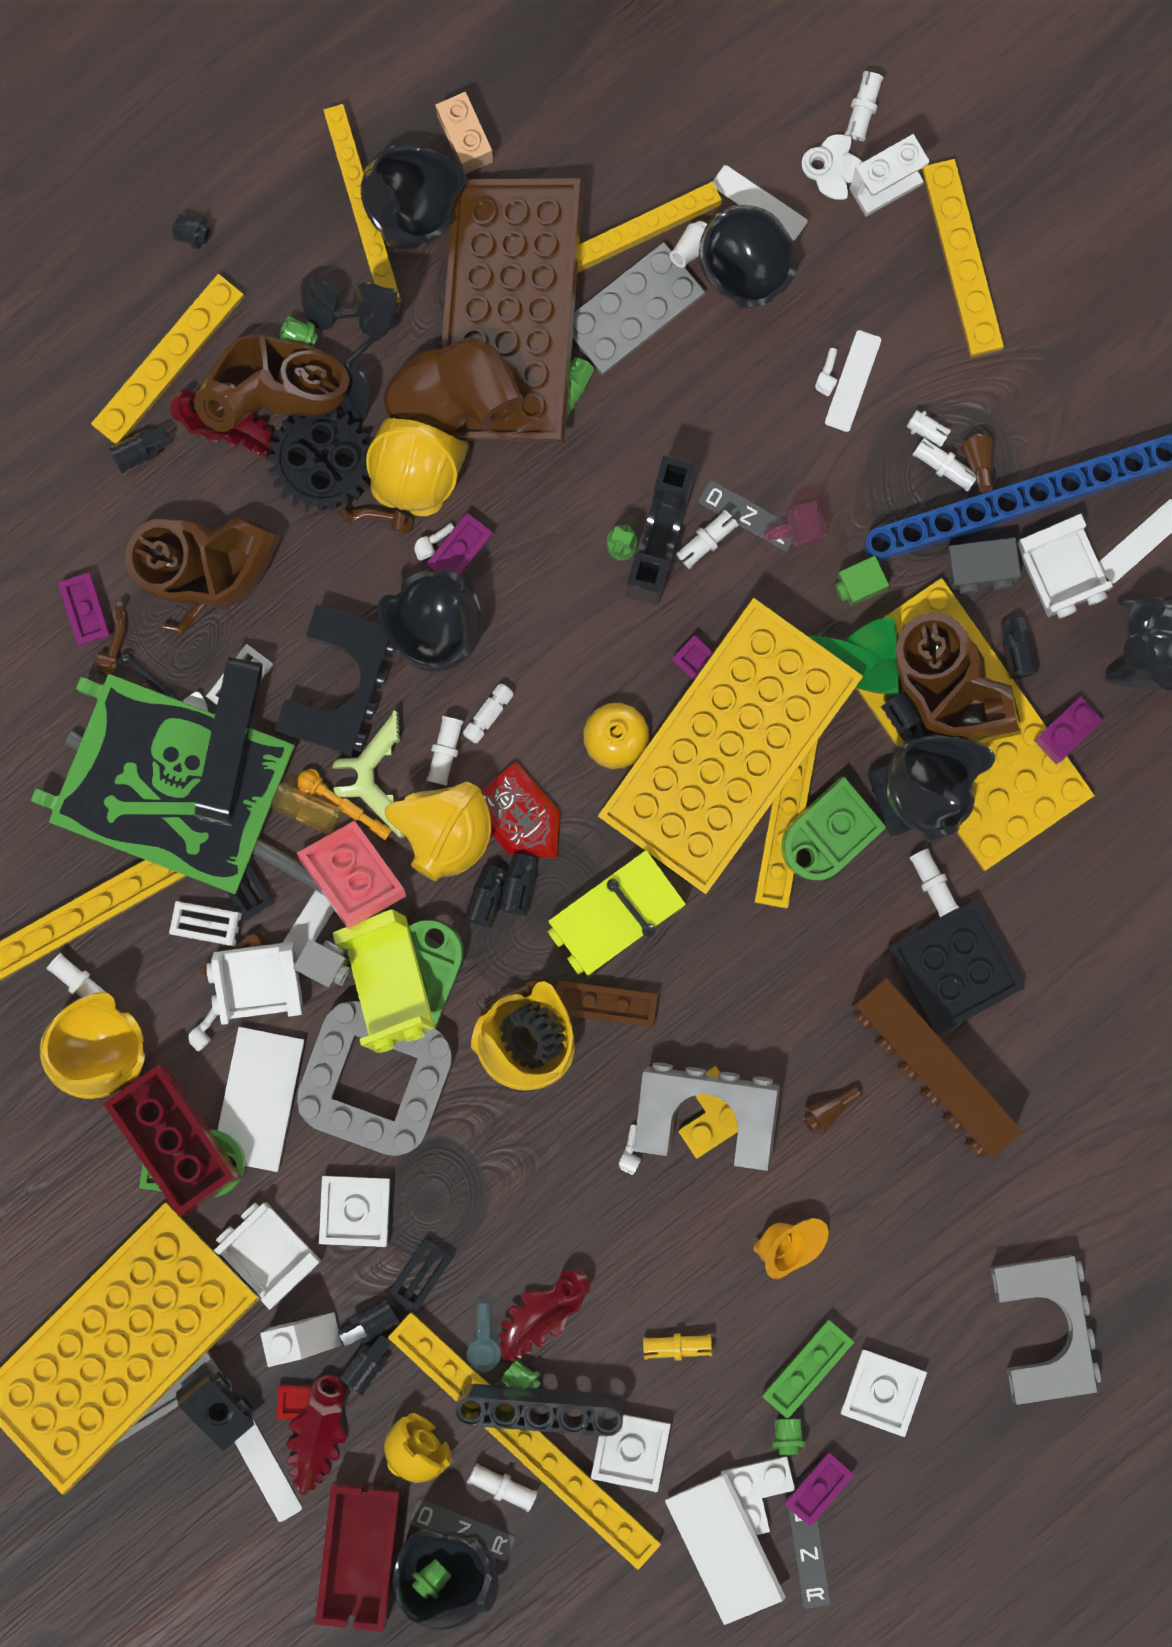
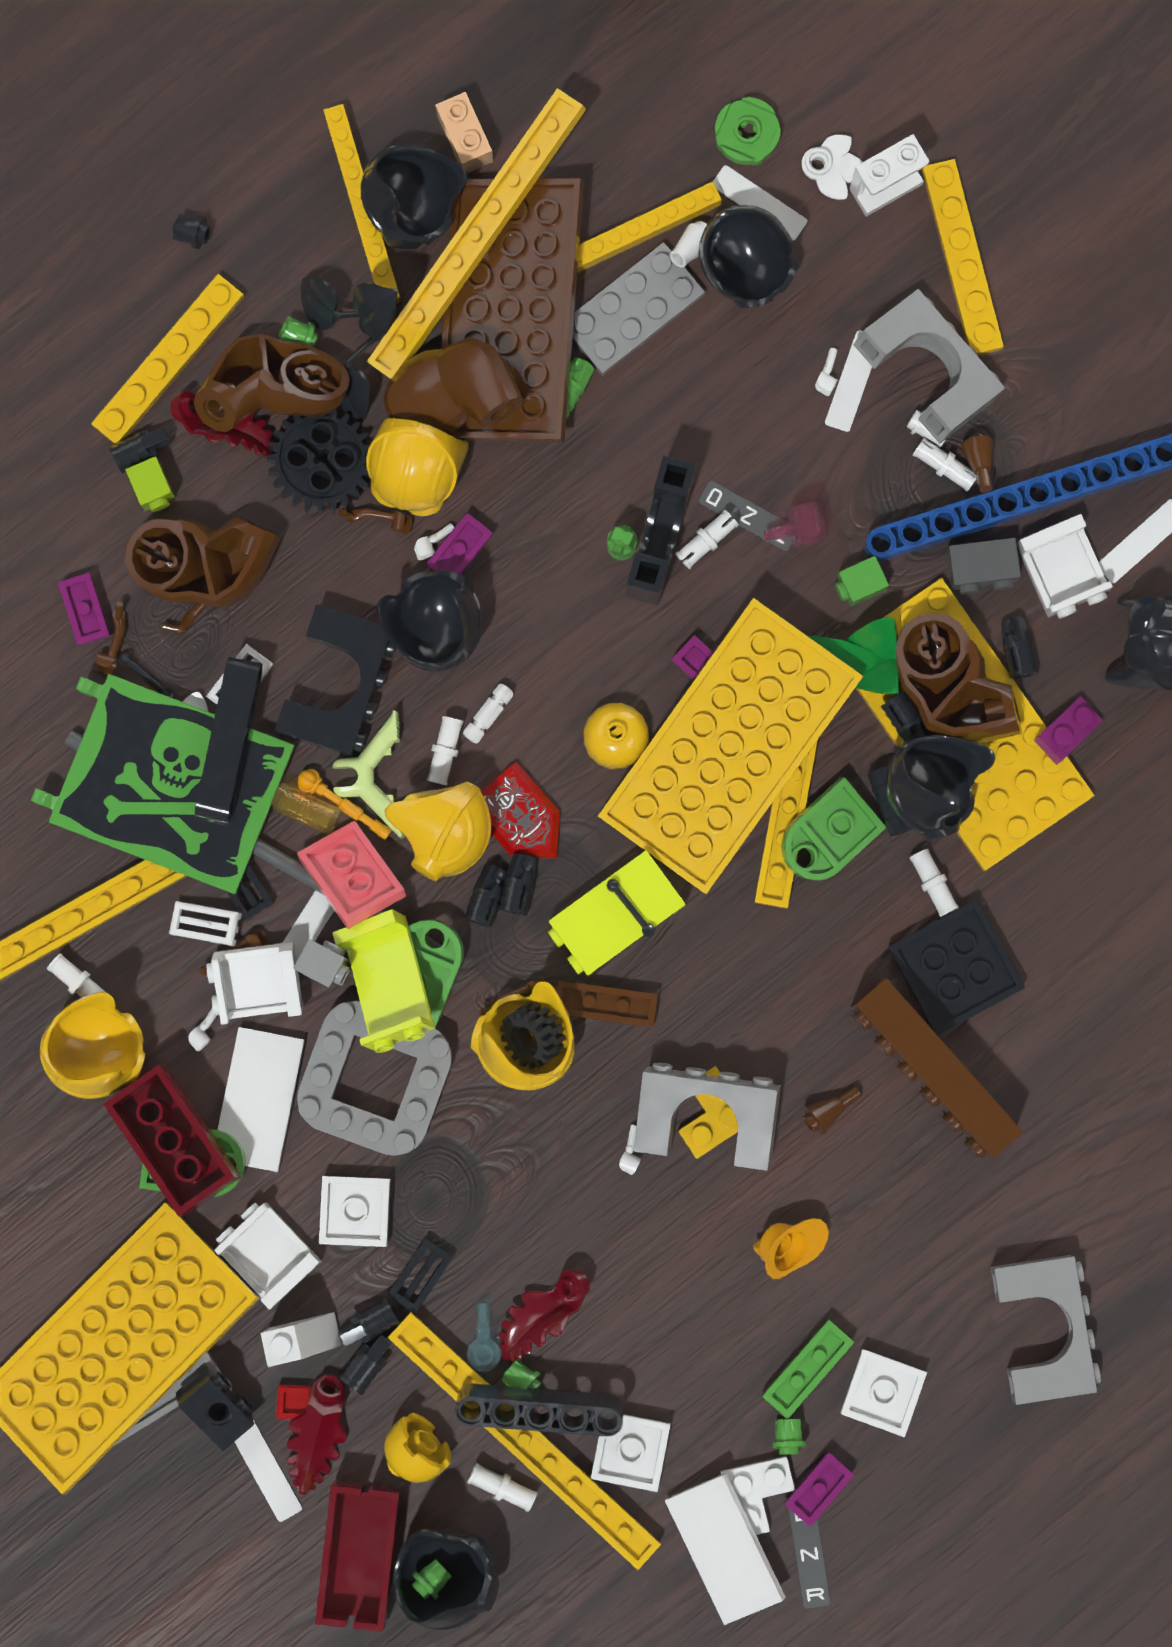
dark grey sticker [410,1499,515,1561] -> none
yellow pin [643,1333,712,1361] -> none
white pin [845,71,884,141] -> none
none -> lime brick [125,456,176,512]
none -> yellow plate [367,88,586,379]
none -> bright green plate [715,97,781,166]
none -> light grey arch [853,289,1005,444]

